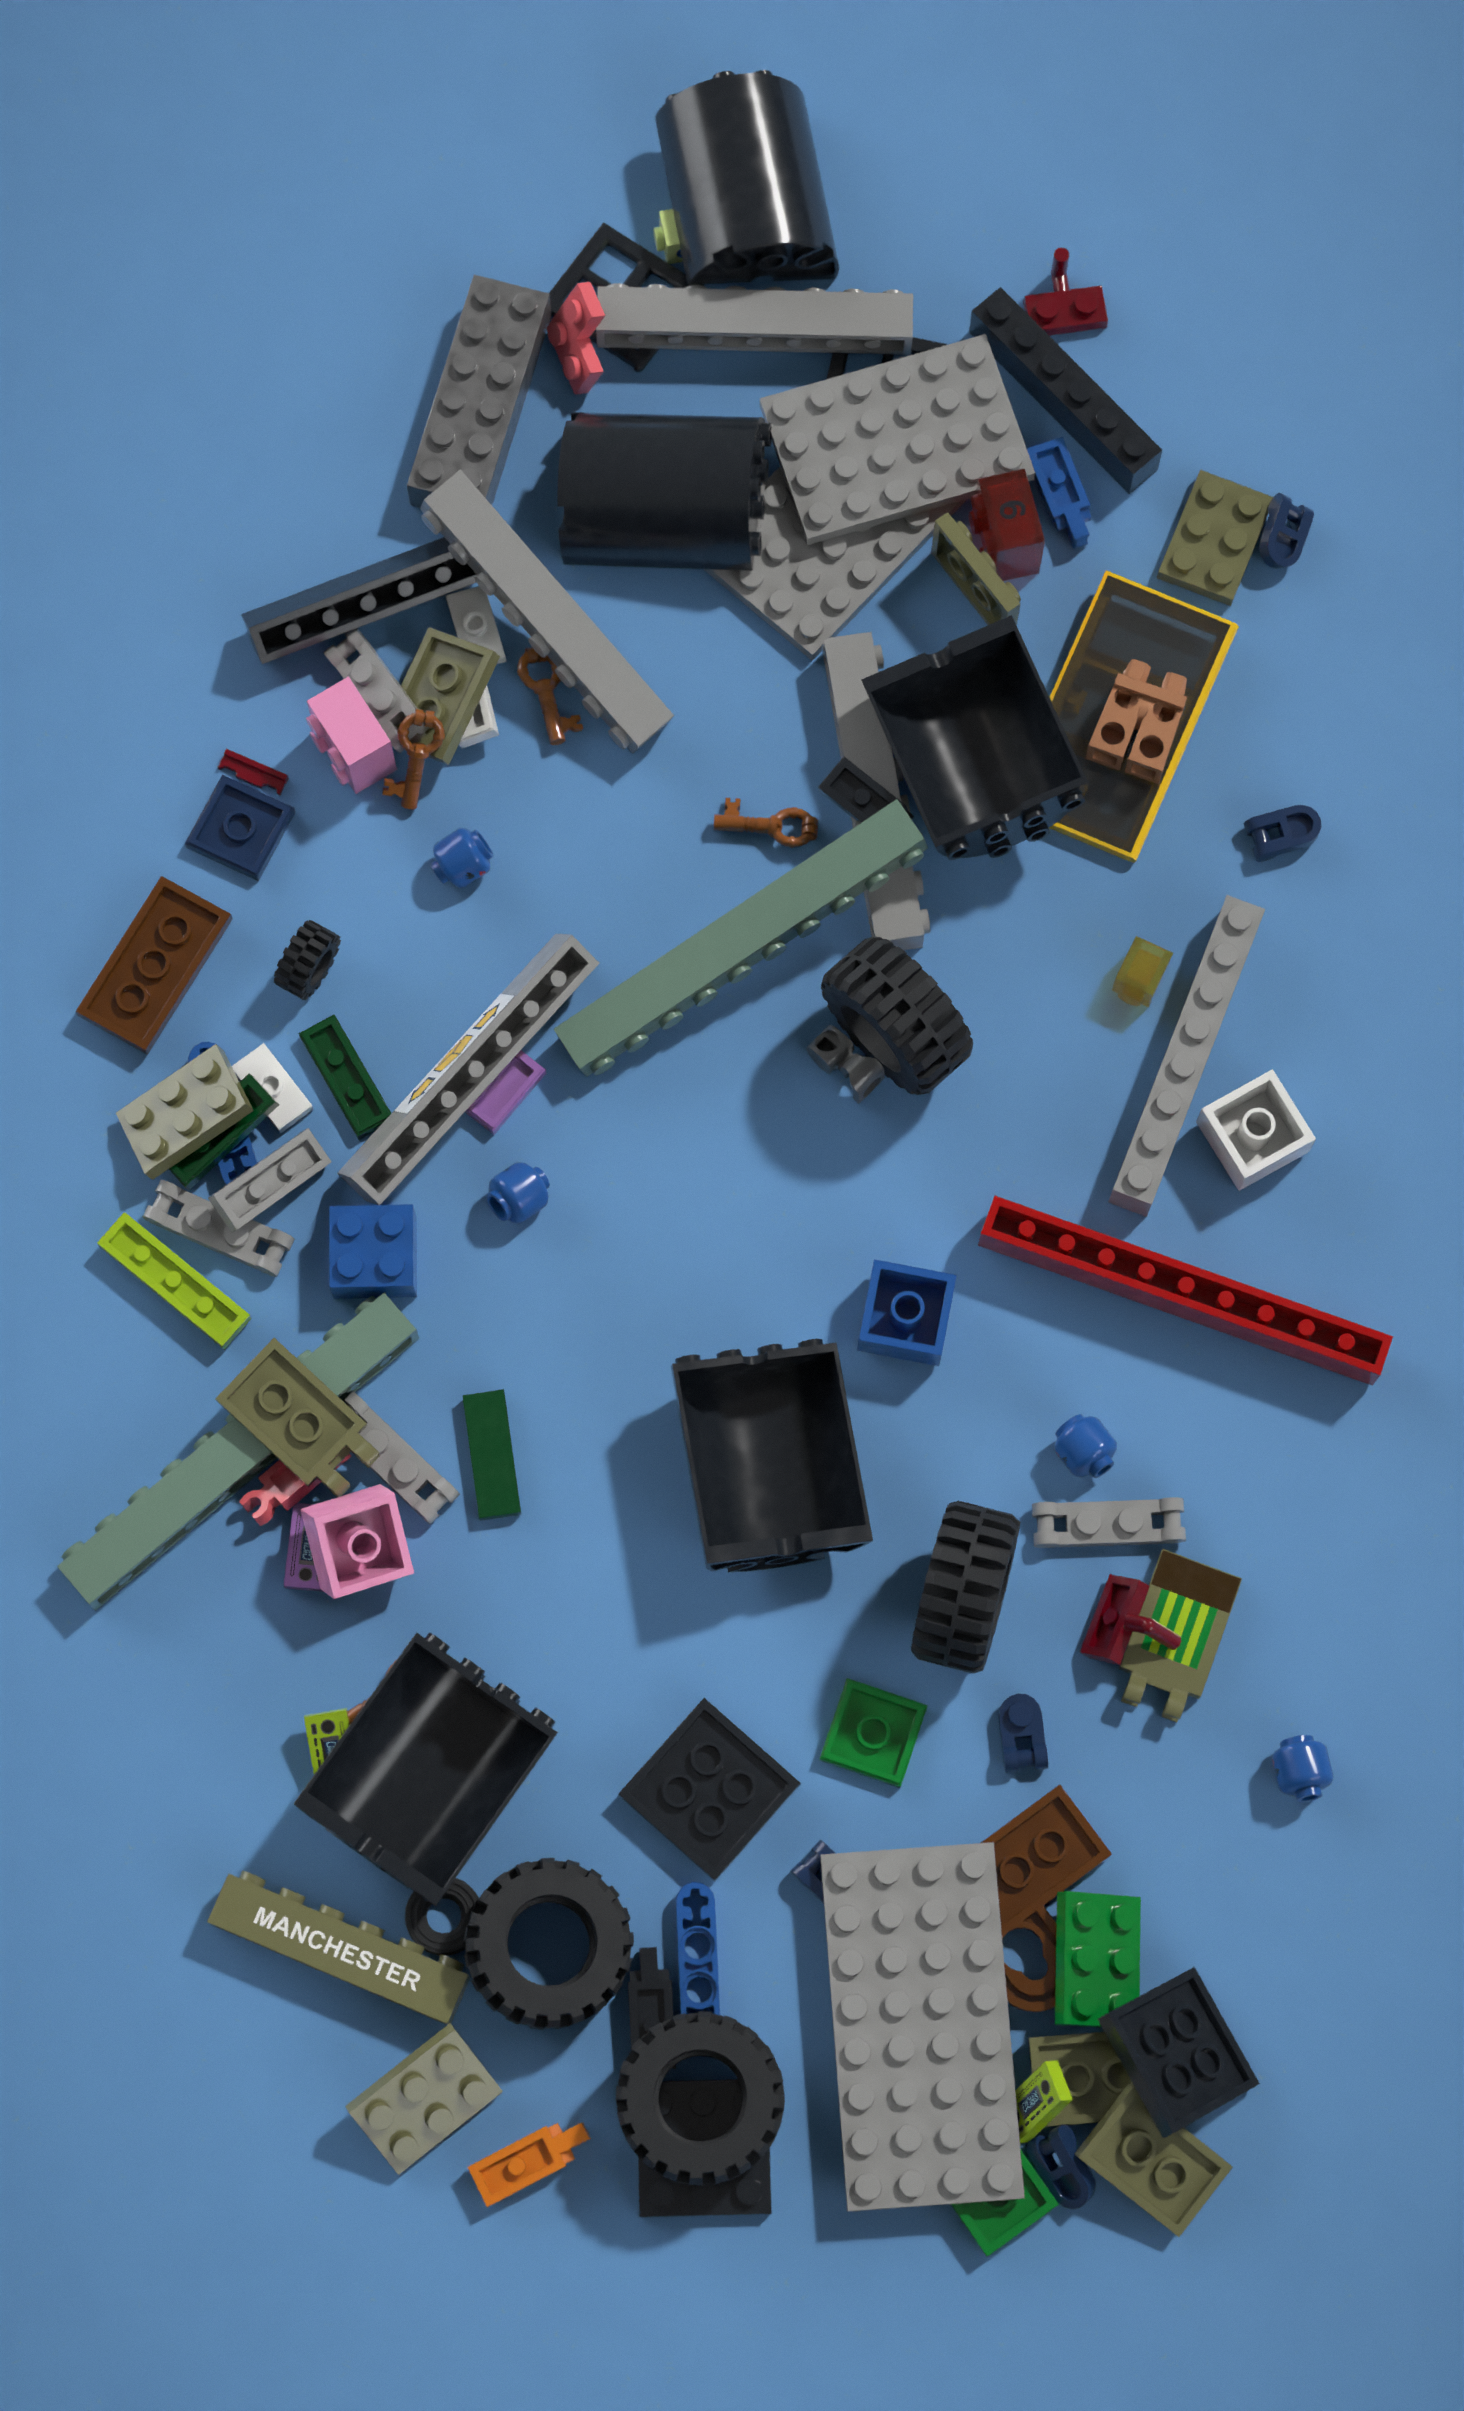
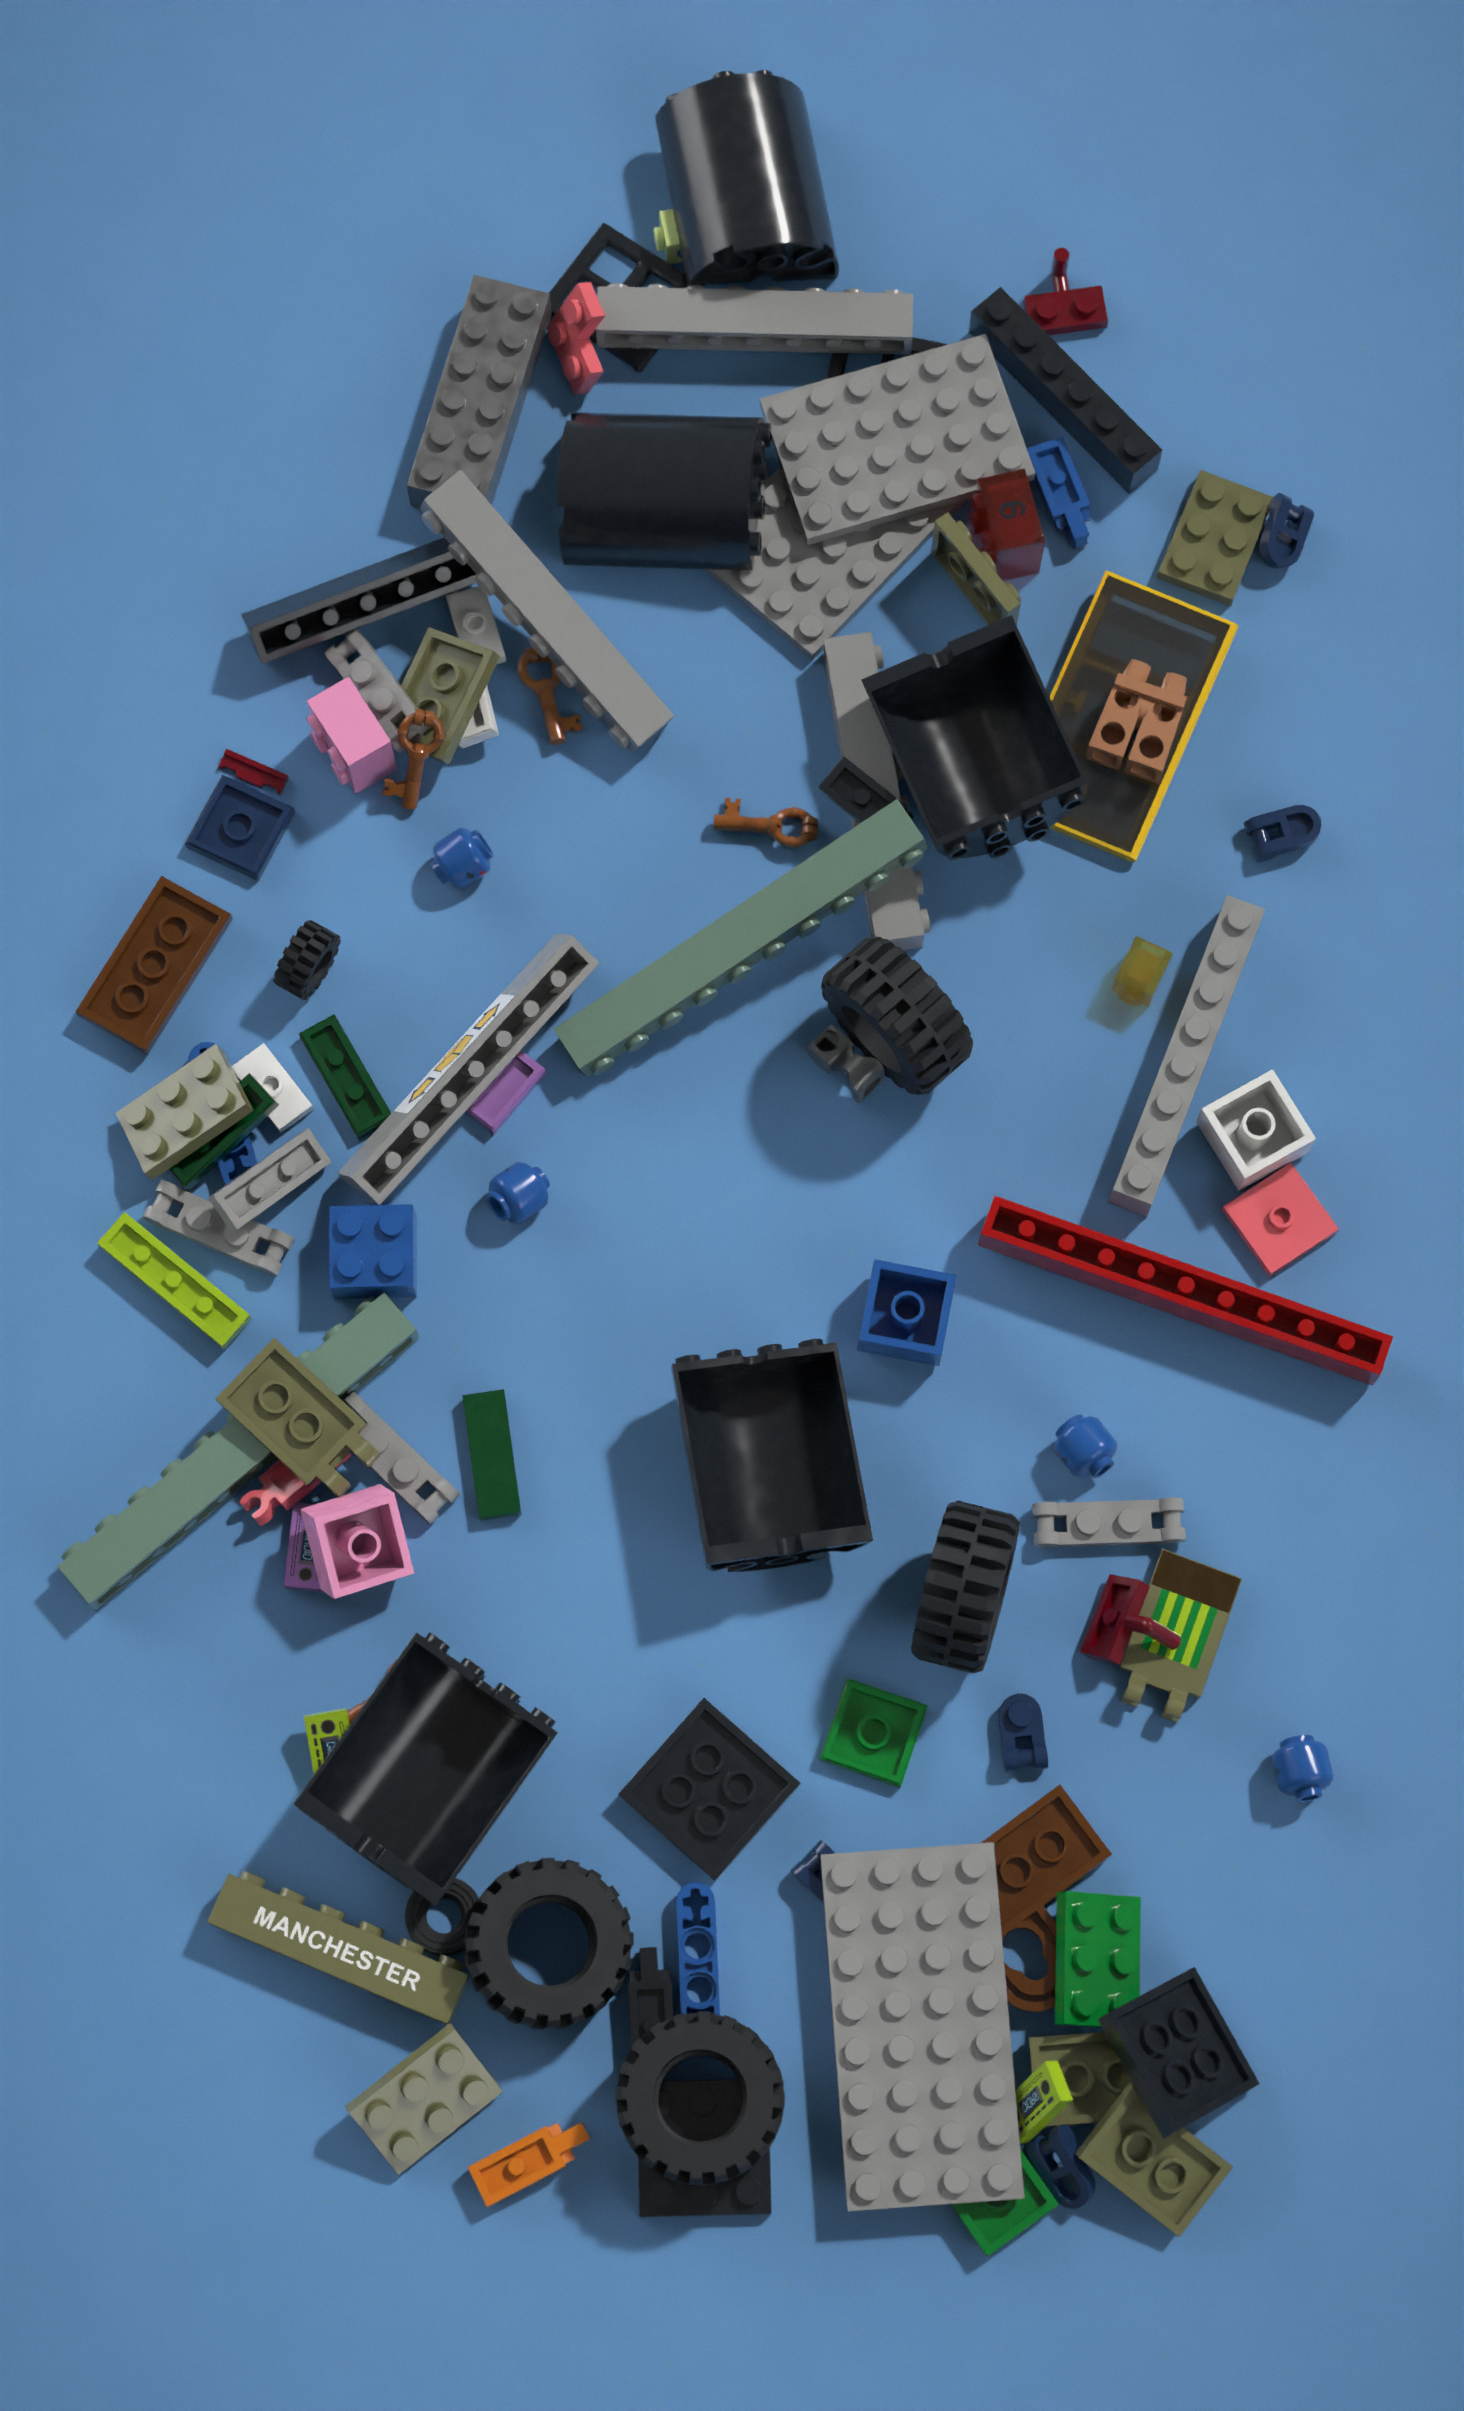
none -> coral plate [1222,1162,1339,1277]

